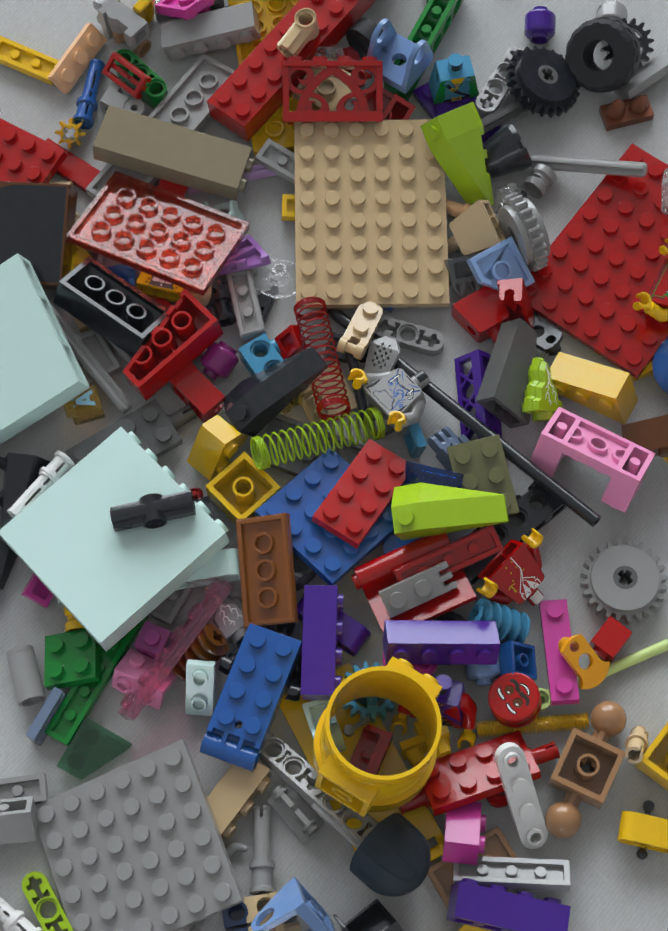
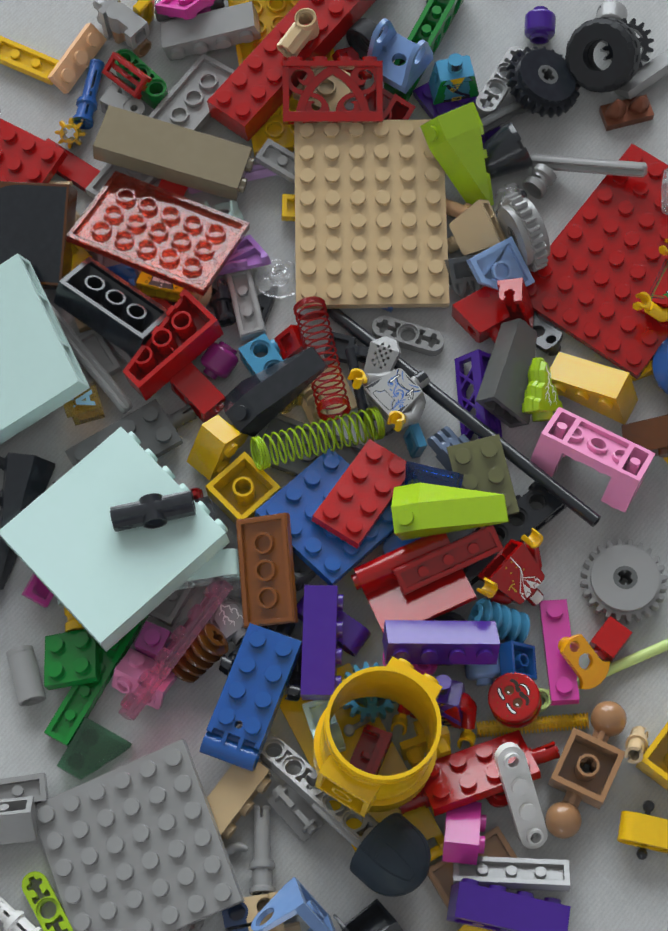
white pin [7,450,75,518] -> none
sand blue tile [26,687,66,746] -> none
light aqua plate [185,659,217,716] -> none
clear pin [315,44,344,61] -> none
tan plate [336,302,383,360] -> none
light grey hinge [378,561,458,618] -> none

